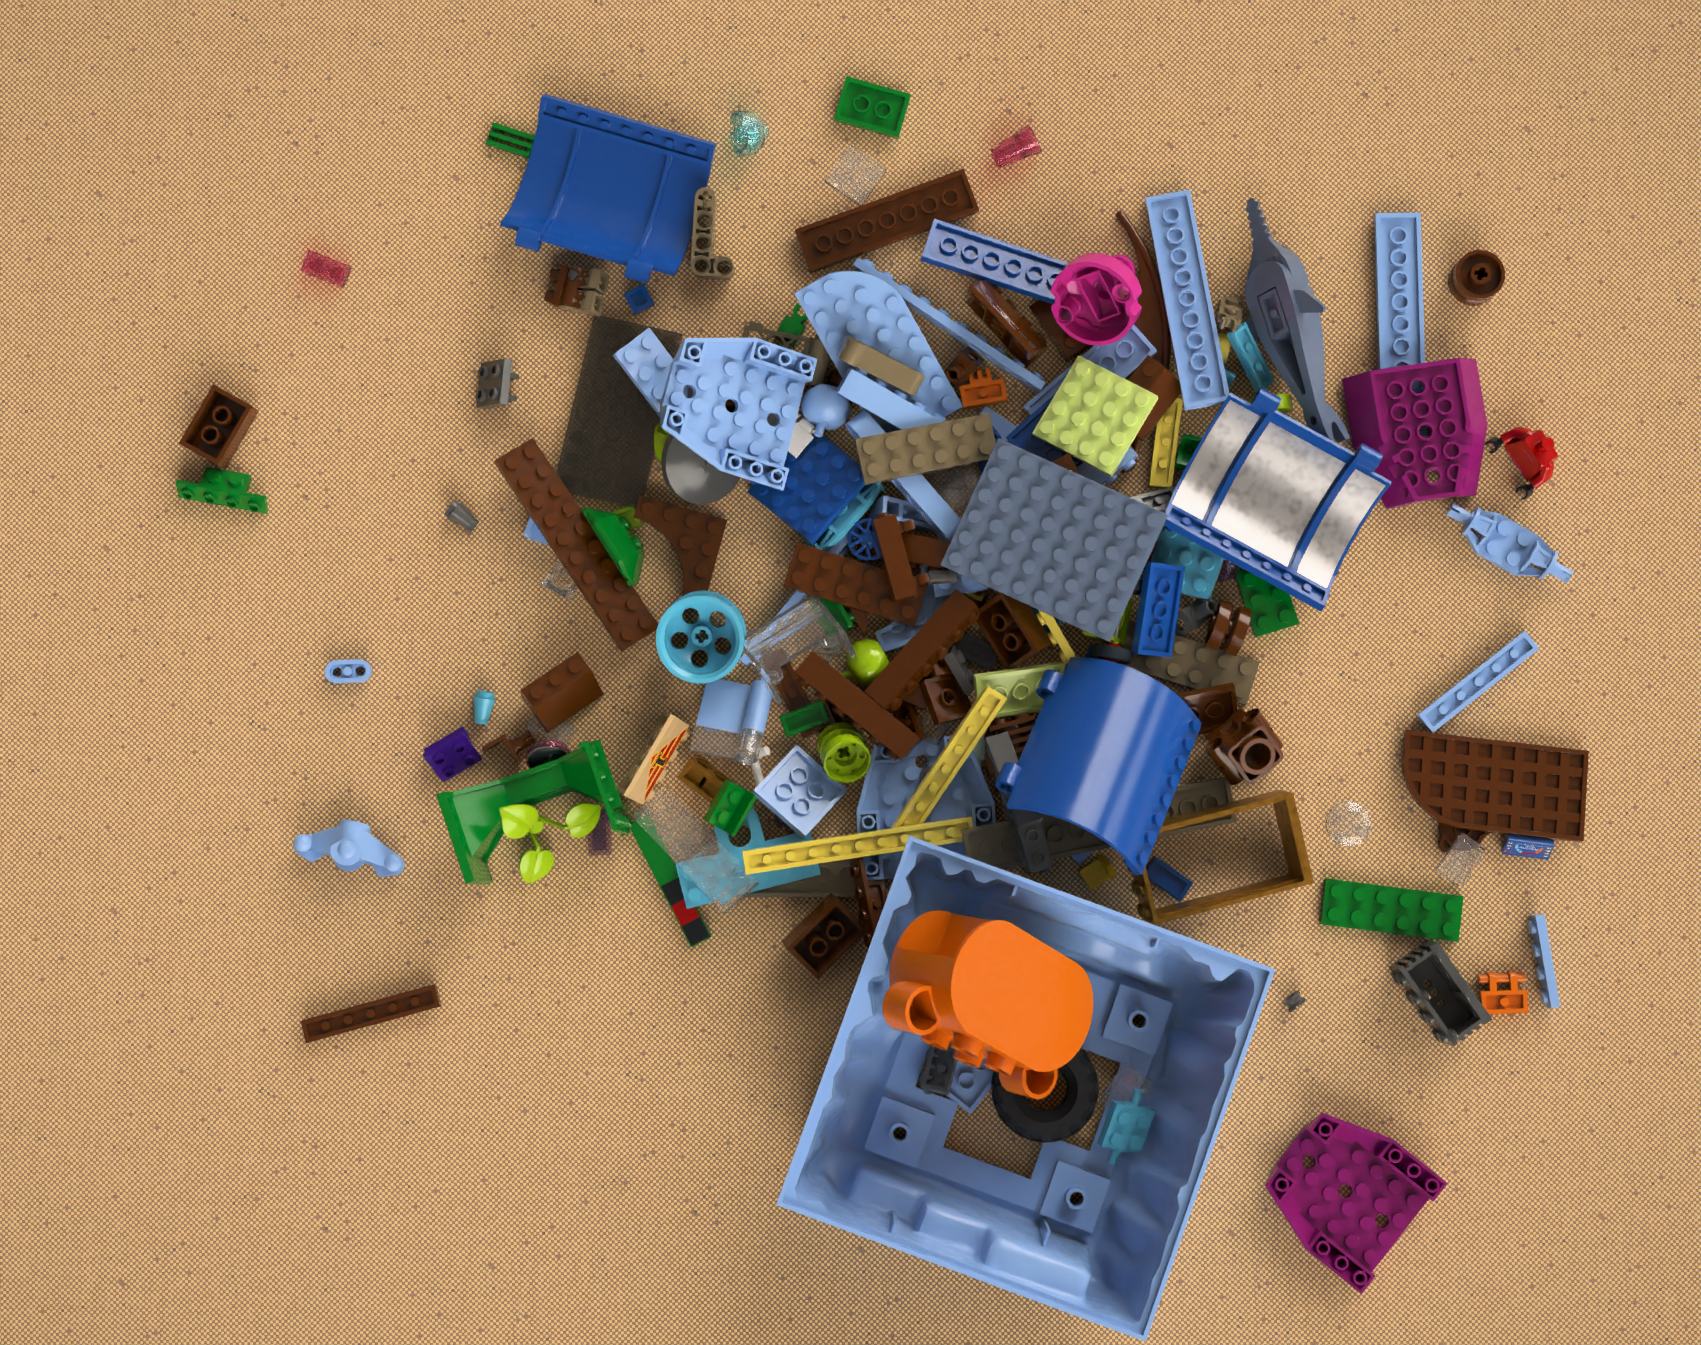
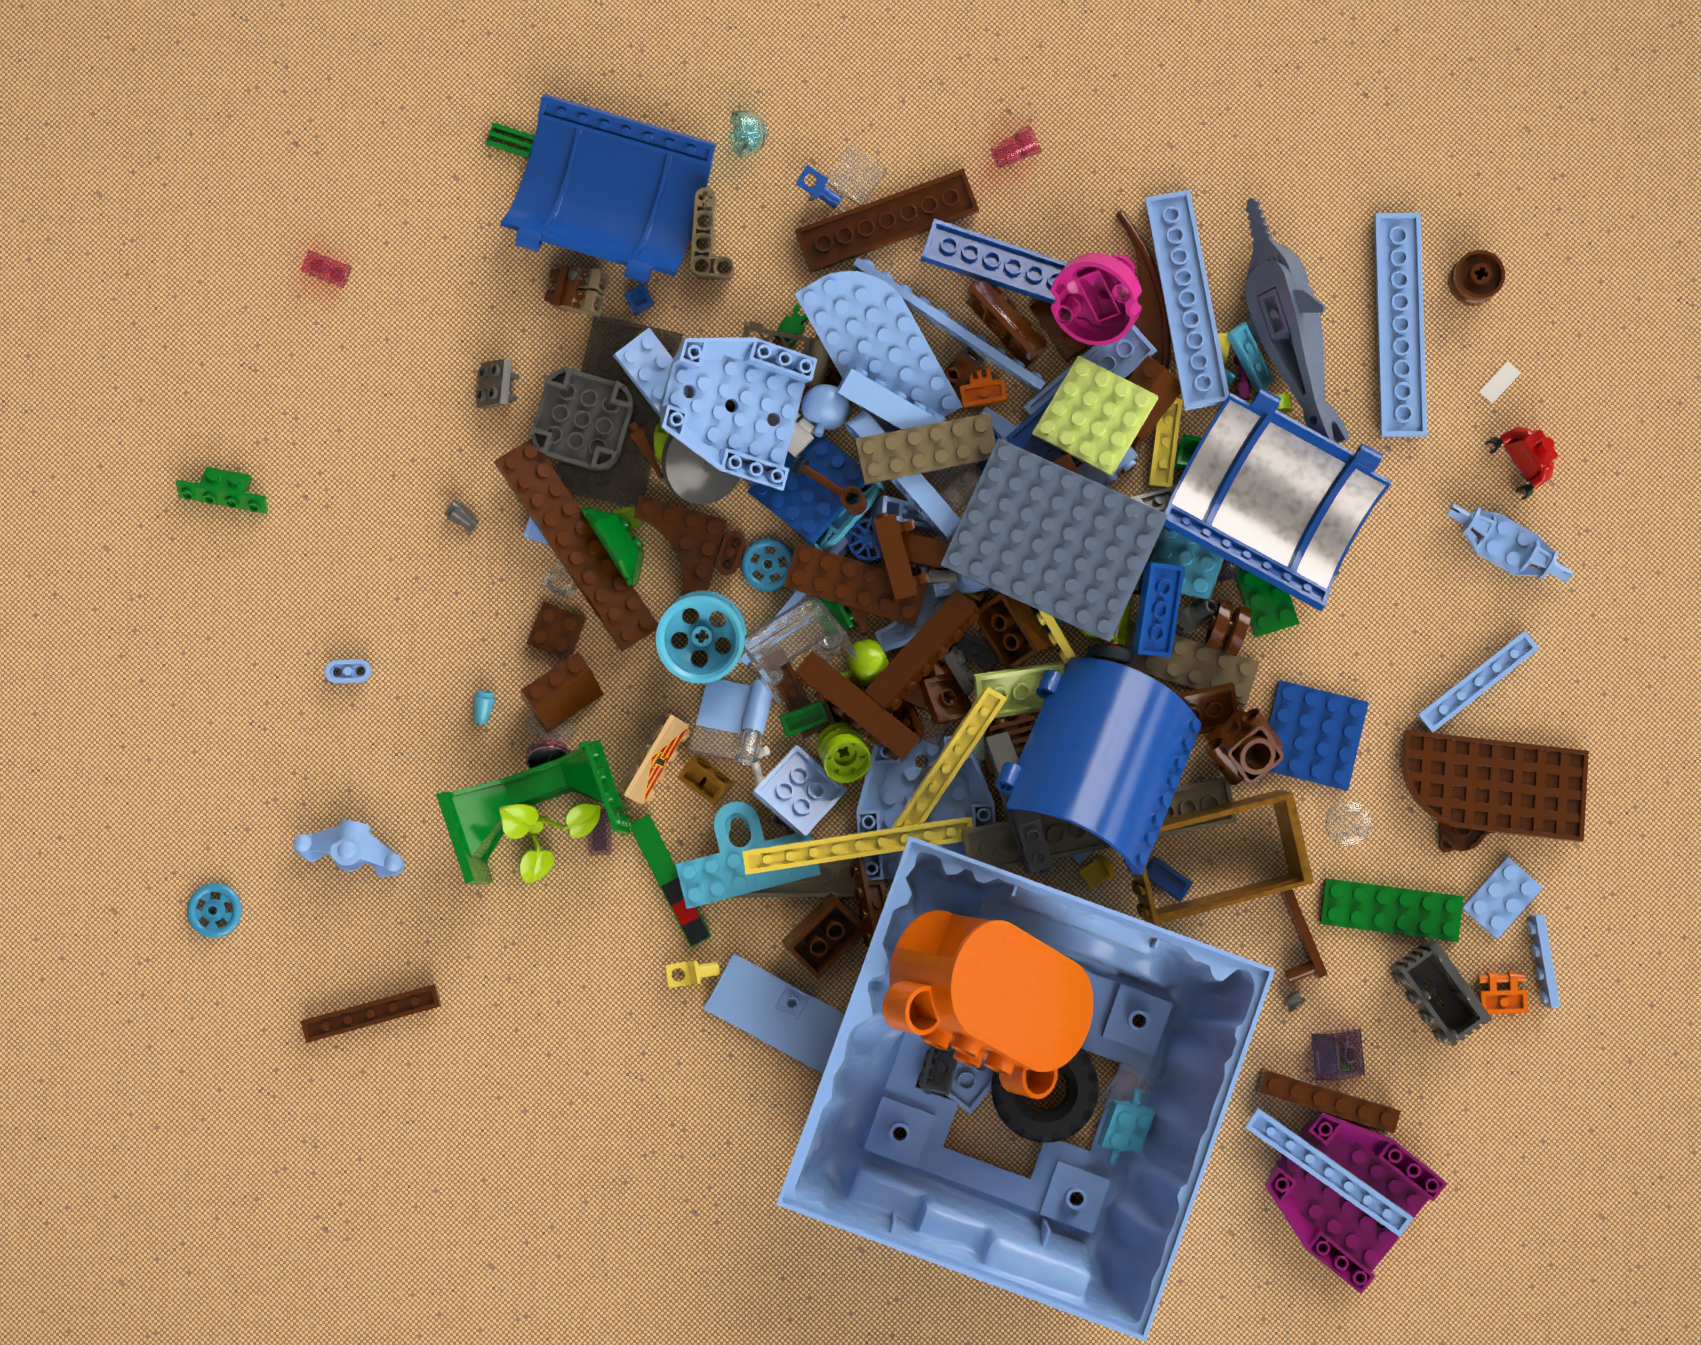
reddish brown brick [179,384,259,469] -> none
dark purple bracket [423,727,482,782] -> none
reddish brown bracket [482,730,536,764] -> none
clear plate [632,786,759,915] -> none
green bracket [703,779,757,836] -> none
green plate [834,76,911,139] -> none
dark tan beam [836,335,925,396] -> none
dark tan plate [1217,296,1243,333] -> none
magenta wedge [1342,358,1487,509] -> none
clear bracket [1435,833,1485,886] -> none
blue tile [1501,834,1554,860] -> none
none -> dark azure plate [187,883,242,938]
none -> reddish brown plate [527,602,587,659]
none -> dark grey plate [530,367,634,471]
none -> reddish brown piece [628,422,664,479]
none -> light yellow bracket [665,961,720,988]
none -> light blue door [703,953,845,1074]
none -> reddish brown plate [715,531,746,576]
none -> dark azure plate [741,538,793,592]
none -> reddish brown piece [790,456,867,515]
none -> blue bracket [796,165,842,209]
none -> magenta hinge [1233,353,1251,401]
none -> light blue plate [1244,1107,1413,1237]
none -> reddish brown brick [1255,1068,1401,1133]
none -> blue plate [1268,680,1369,791]
none -> reddish brown piece [1280,889,1328,984]
none -> clear purple slope [1311,1029,1365,1081]
none -> light blue plate [1462,857,1543,939]
none -> white sticker [1479,361,1521,404]

